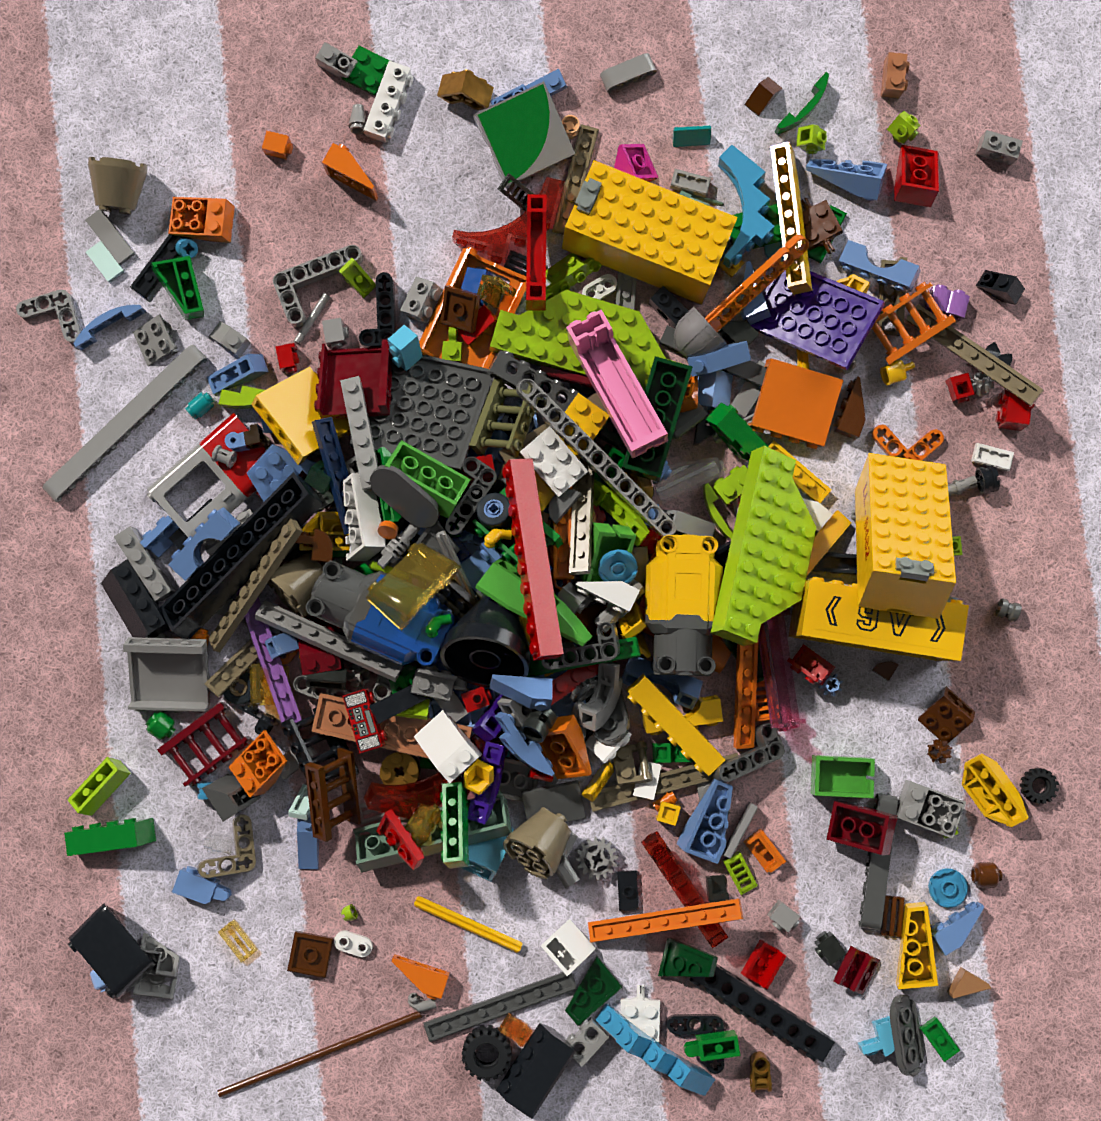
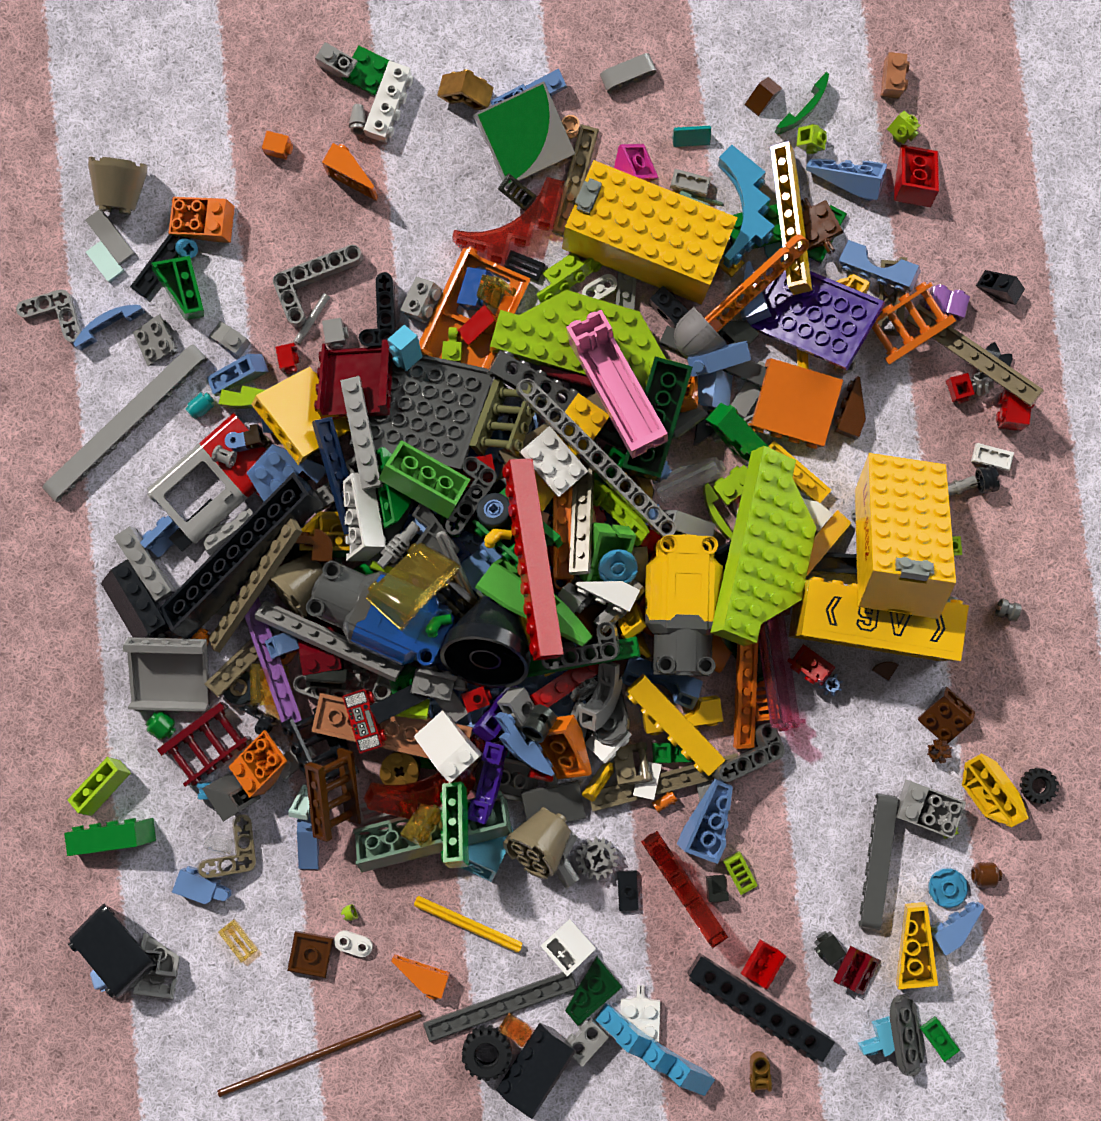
medium blue arch [168,507,240,581] -> none
clear green panel [304,460,332,494] -> none
lime slope [339,258,376,298] -> none
dark grey tile [370,465,440,528] -> none
red wing [376,809,425,870] -> none
orange tile [377,521,399,539] -> none
light grey arm [408,993,436,1012] -> none
reddish brown plate [440,285,481,333] -> none
yellow panel [464,759,494,795] -> none
medium blue slope [490,675,552,711] -> none
red arch [526,194,547,311] -> none
dark grey tile [549,489,582,525] -> none
orange plate [588,898,743,943] -> none
yellow panel [655,801,681,826] -> none
dark green wing [658,938,718,977] -> none
black beam [666,1014,724,1074] -> none
green brick [683,1030,740,1061] -> none
light grey tile [723,802,758,858] -> none
orange hinge [743,828,786,873] -> none
light grey brick [767,899,800,932] -> none
bright green piece [811,755,875,798] -> none
dark red brick [826,801,898,855] -> none
orange beam [872,425,944,461] -> none
yellow piece [880,359,915,385] -> none
reddish brown tile [880,895,905,937] -> none
medium nougat slope [947,967,991,999] -> none
light grey brick [975,130,1023,166] -> none

